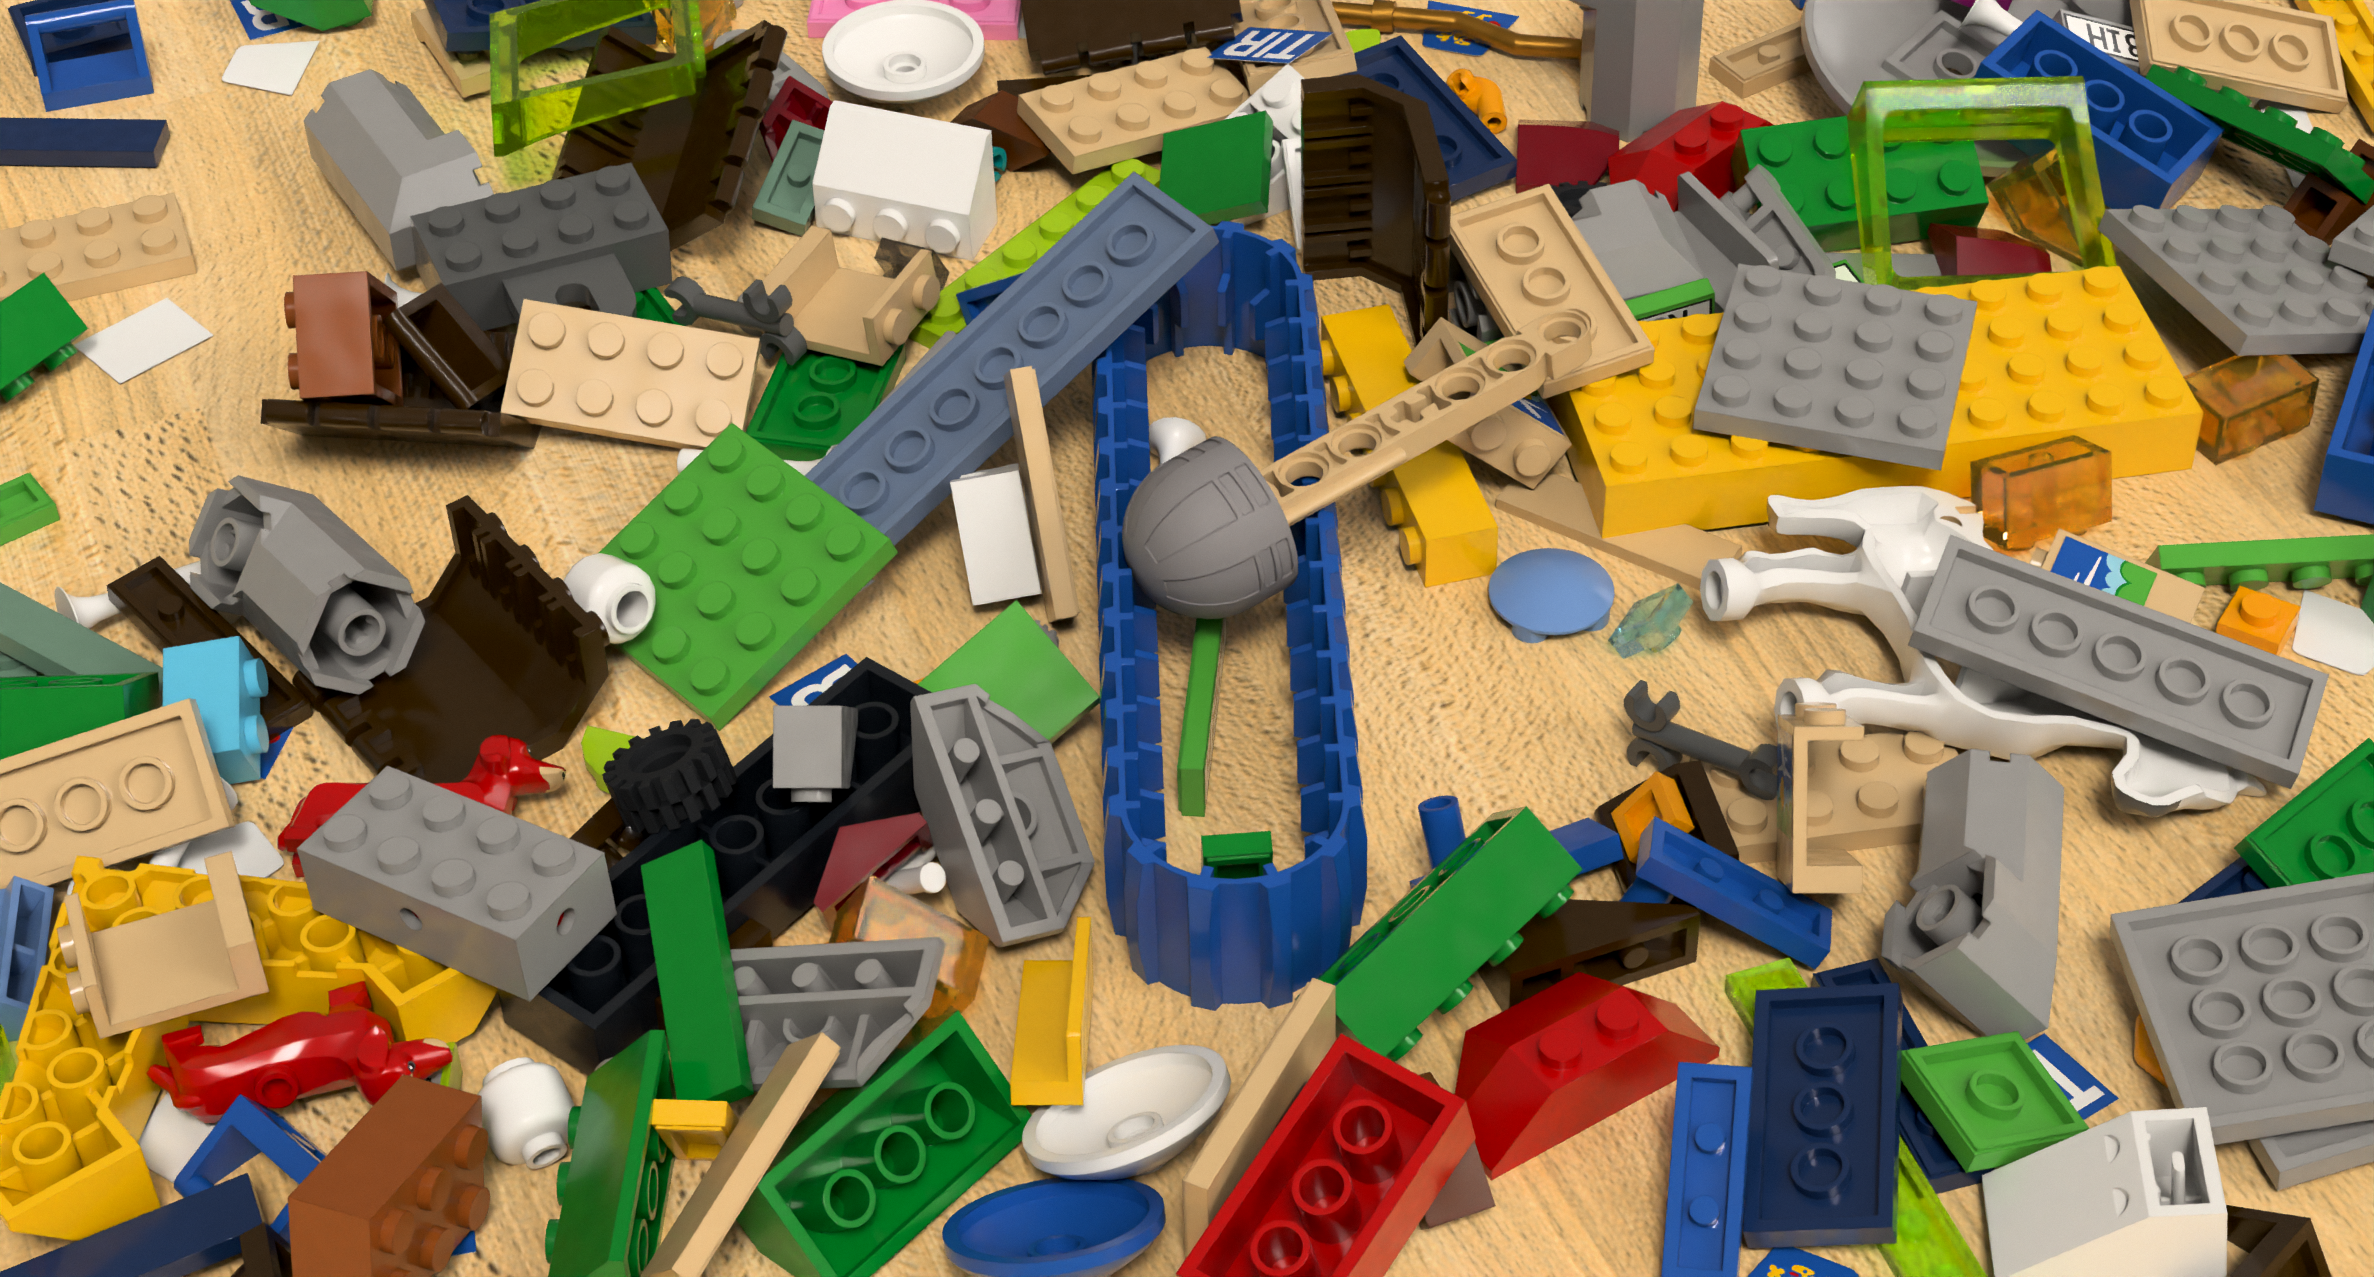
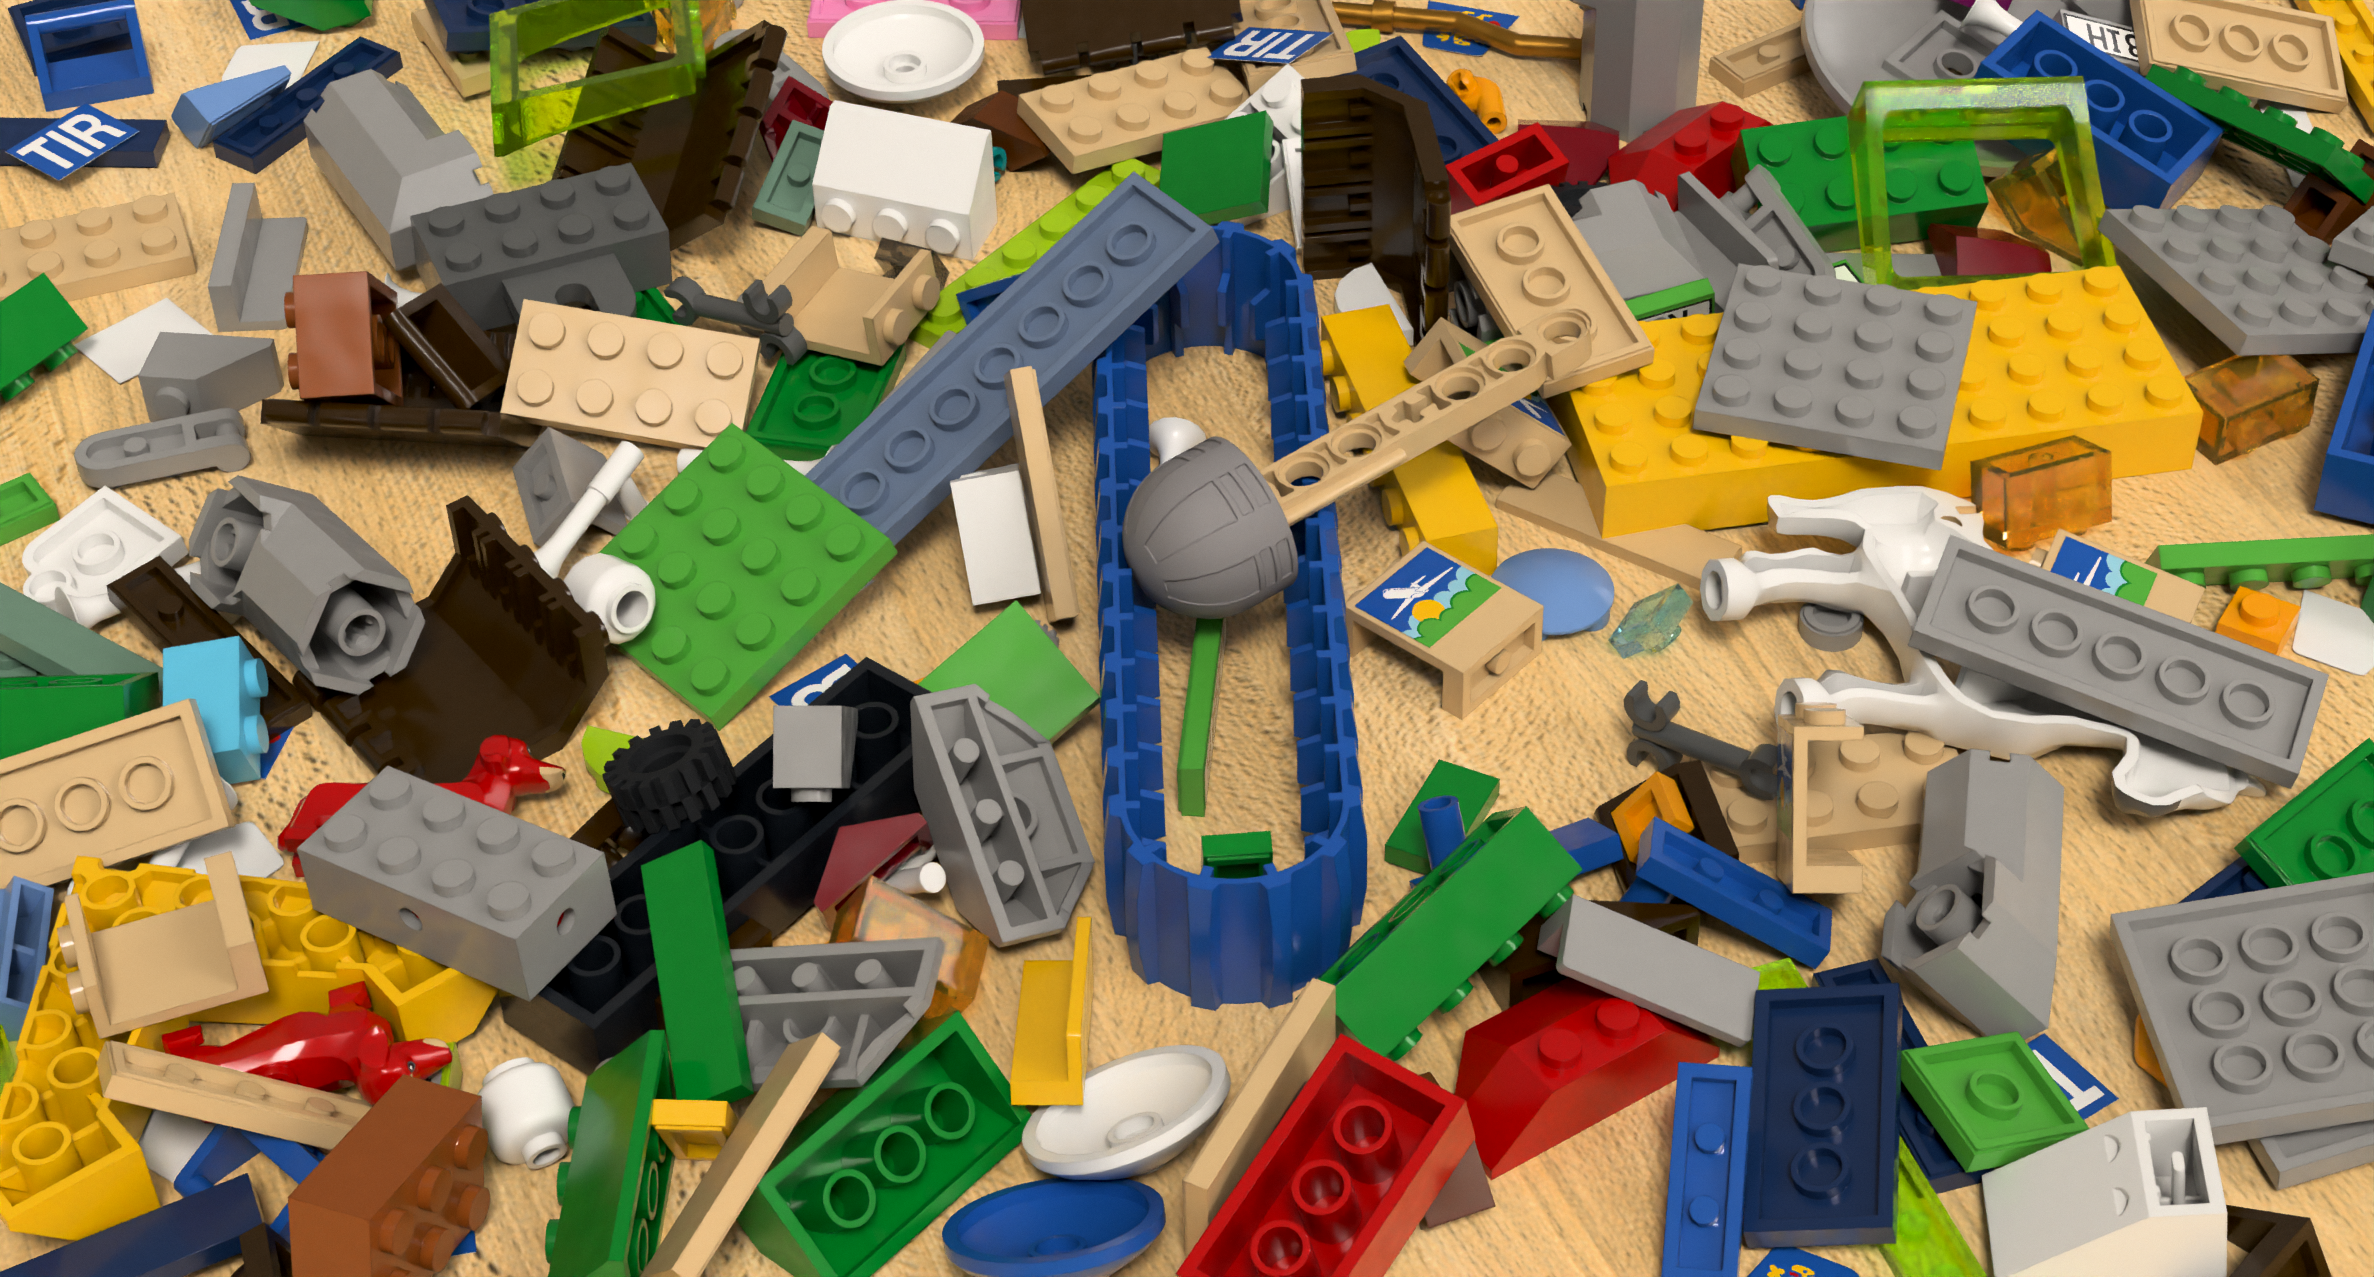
none -> blue sticker [5,103,139,181]
none -> white plate [22,486,189,612]
none -> light grey plate [74,408,250,489]
none -> tan tile [97,1040,372,1150]
none -> light grey slope [138,332,284,422]
none -> medium blue slope [171,65,292,149]
none -> light grey panel [208,182,309,332]
none -> dark blue tile [213,36,403,174]
none -> light grey panel [512,426,627,547]
none -> white piece [534,441,649,579]
none -> white tile [1334,263,1414,346]
none -> tan panel [1345,541,1544,720]
none -> green tile [1385,759,1500,875]
none -> red brick [1445,122,1570,215]
none -> light grey panel [1537,894,1760,1047]
none -> light grey tile [1798,602,1864,652]

